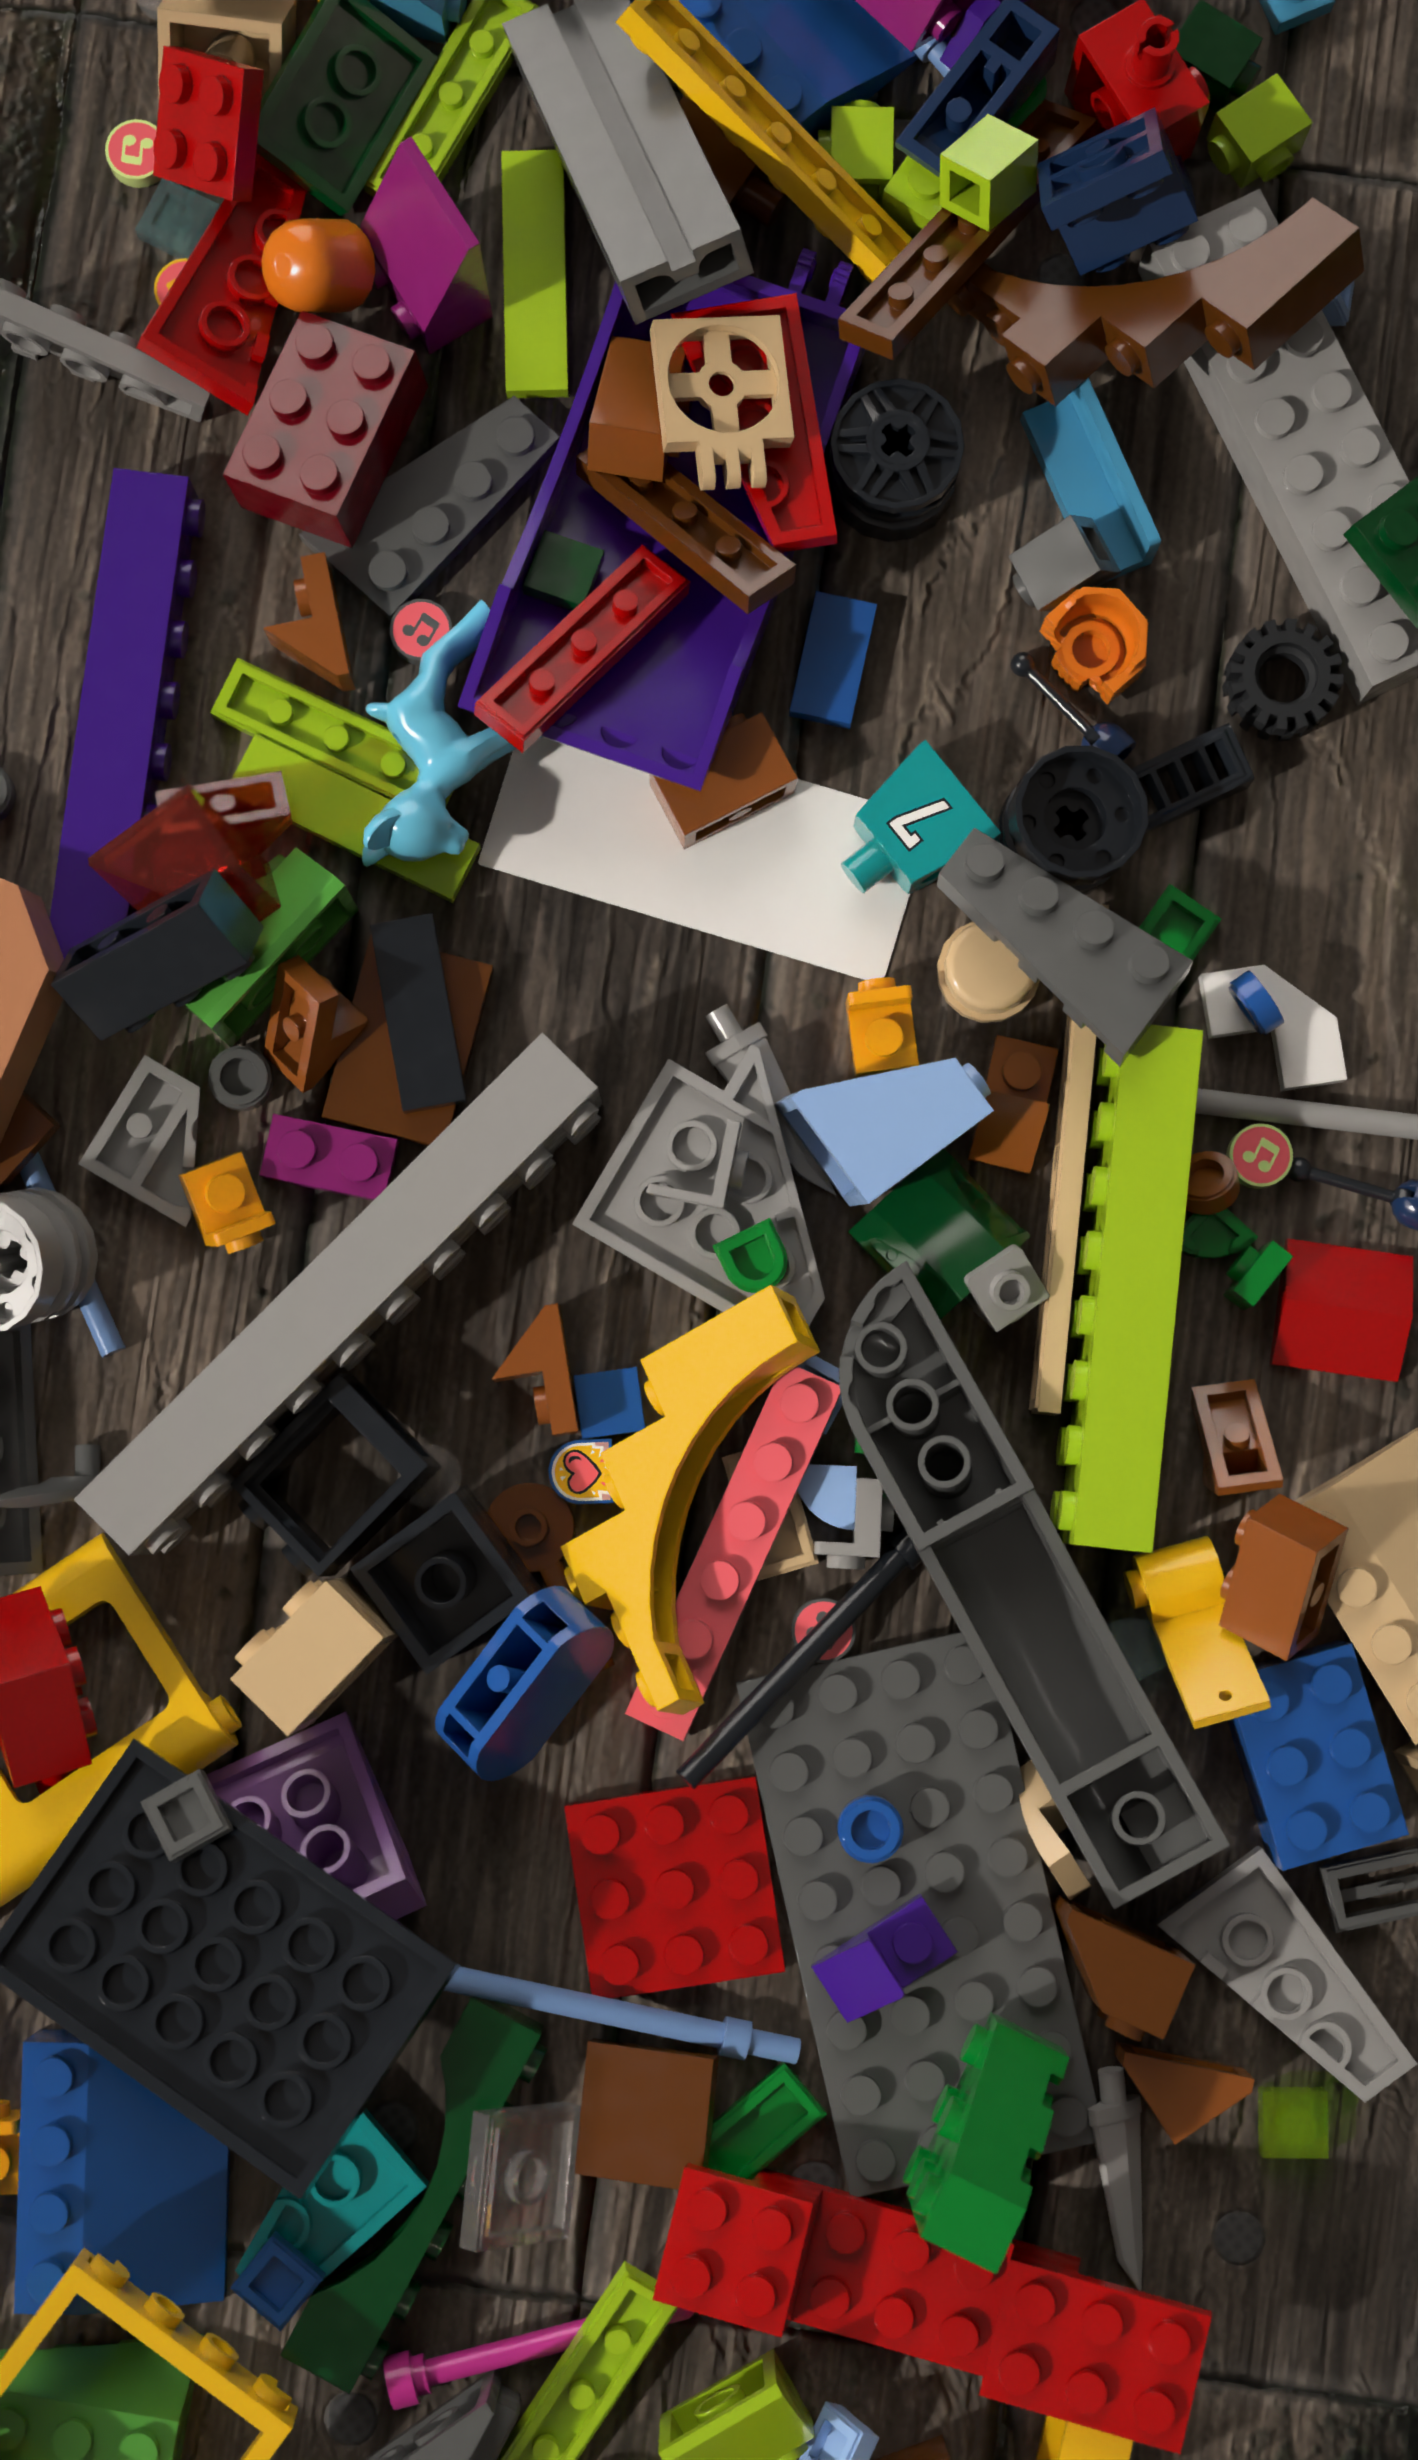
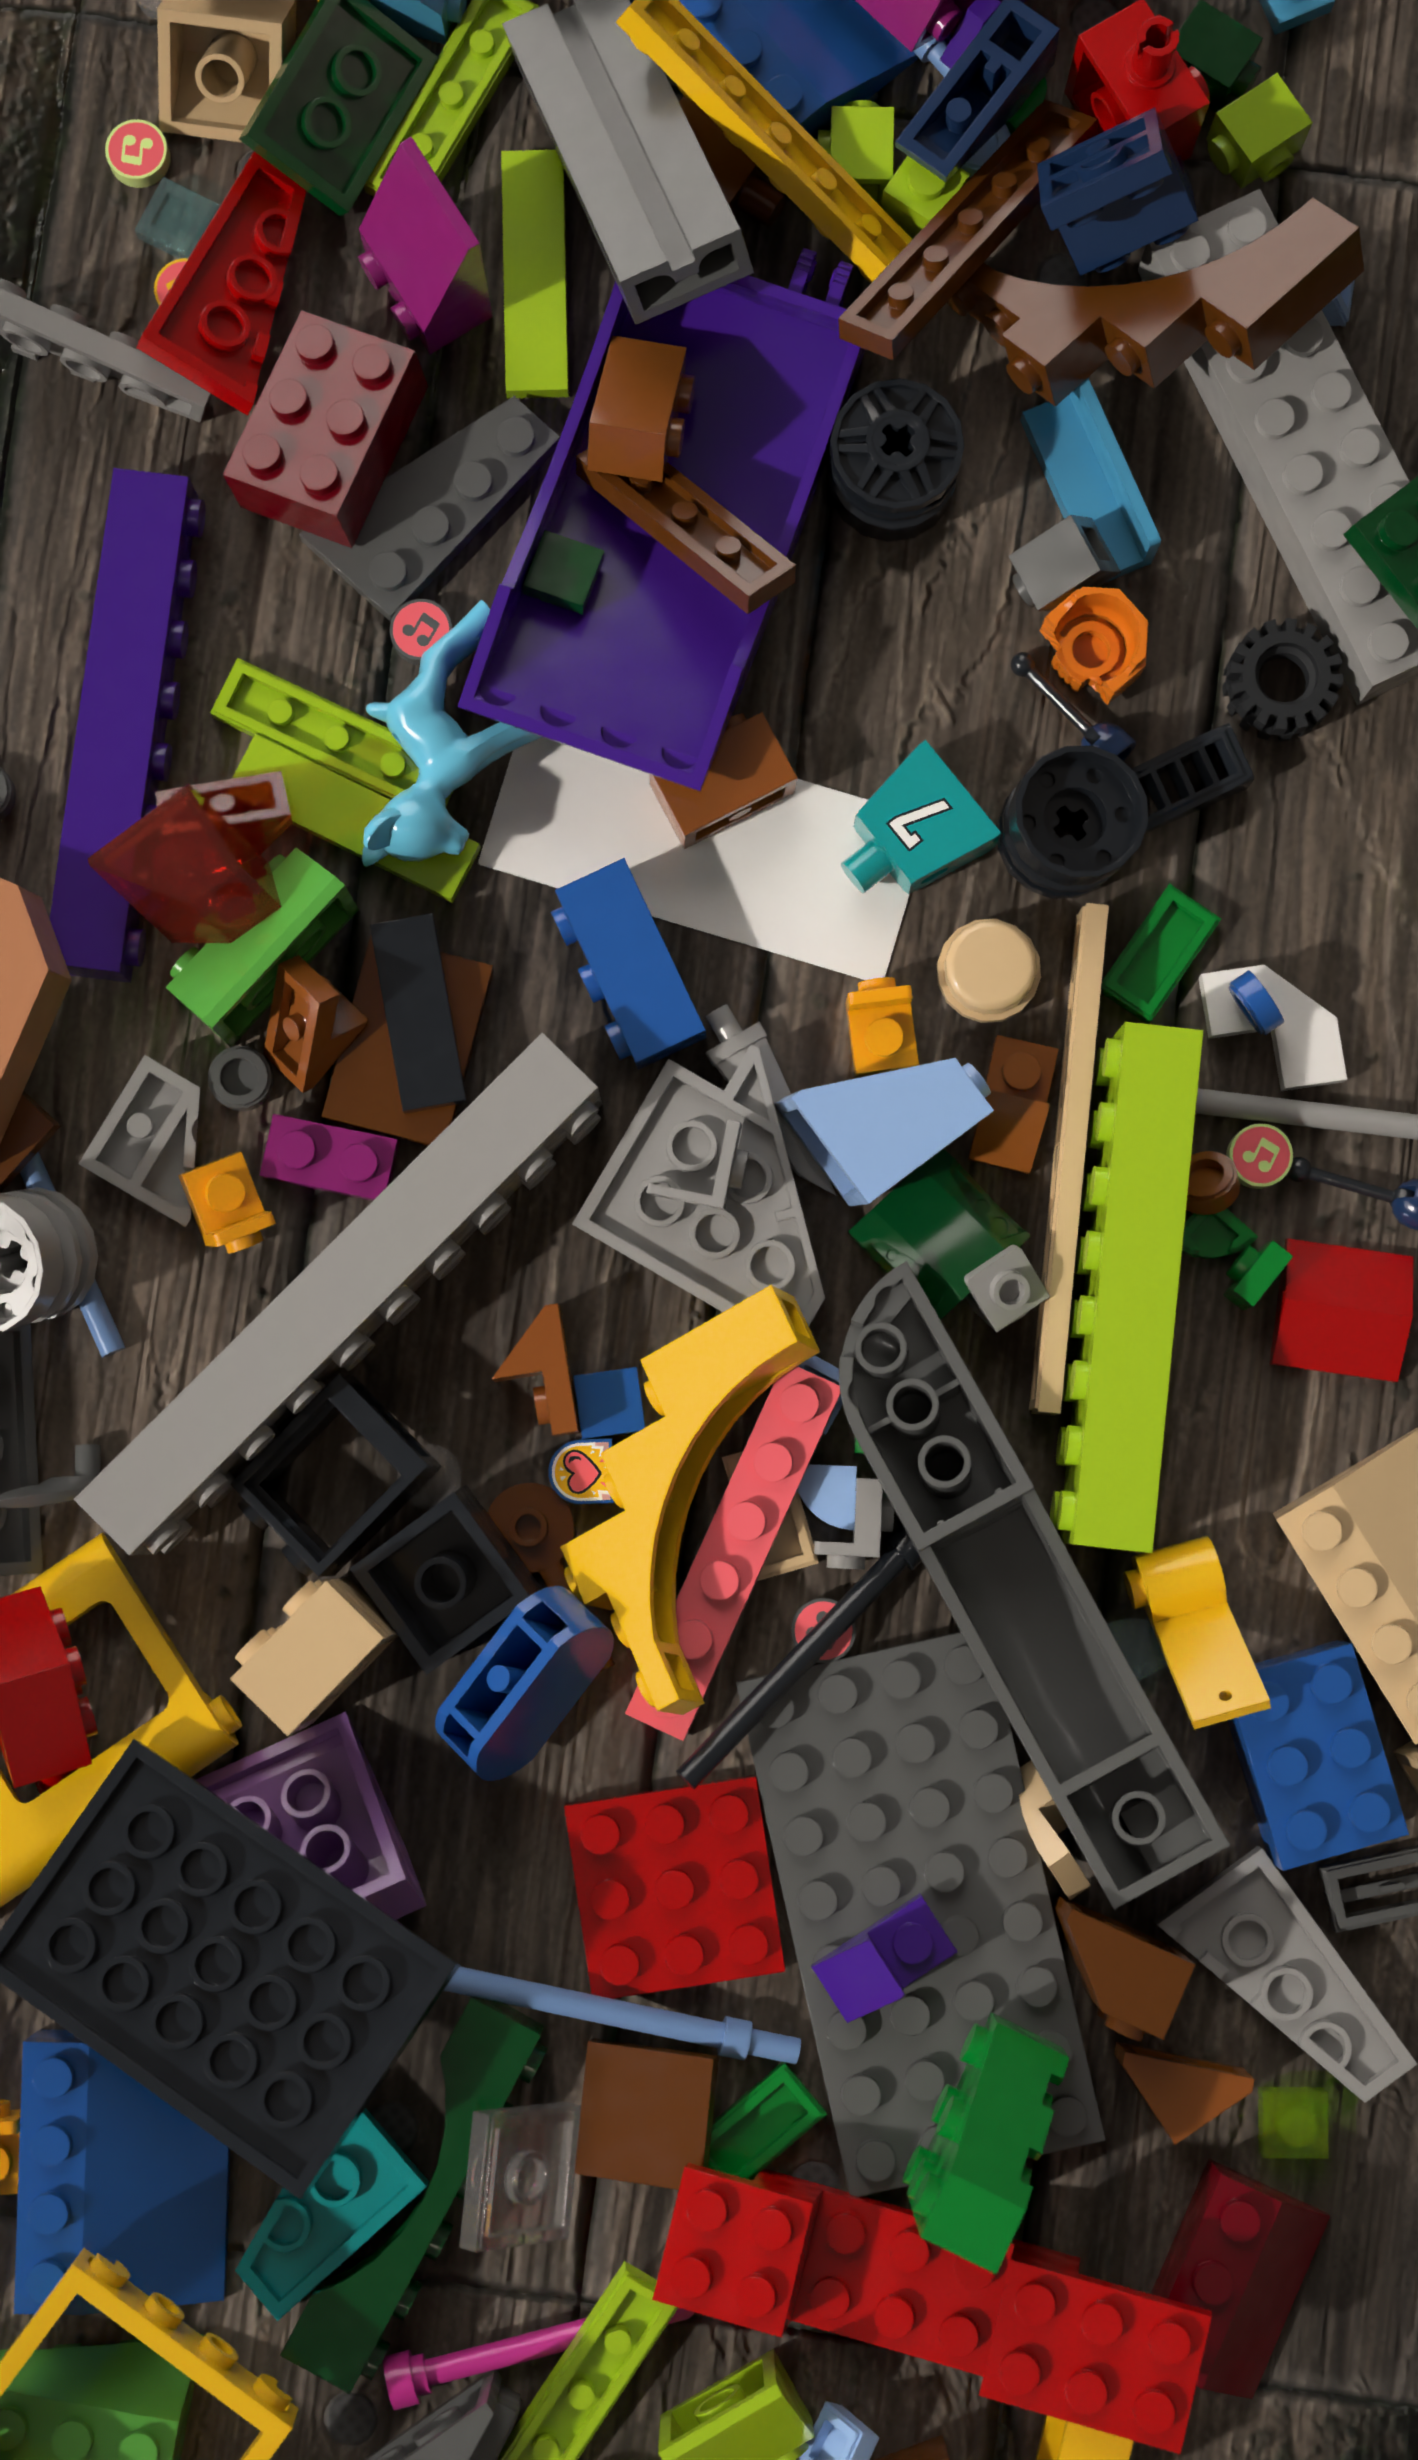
black brick [51,868,264,1041] -> none
dark grey tile [140,1769,234,1863] -> none
red plate [153,46,264,202] -> none
blue tile [230,2231,326,2332] -> none
orange helmet [261,218,375,313] -> none
dark orange slope [263,552,356,692] -> none
red tile [474,545,690,753] -> none
tan piece [650,315,794,490] -> none
red wing [671,293,837,553] -> none
green tile [712,1218,788,1293] -> none
blue tile [789,591,877,729] -> none
blue tile [837,1795,904,1863] -> none
dark grey wing [936,828,1193,1067] -> none
lime brick [939,114,1038,232] -> none
light grey bar [1088,2066,1143,2291] -> none
dark orange slope [1191,1379,1284,1496] -> none
dark orange brick [1219,1494,1348,1661] -> none
none -> blue brick [551,858,707,1070]
none -> dark red slope [1151,2159,1330,2399]

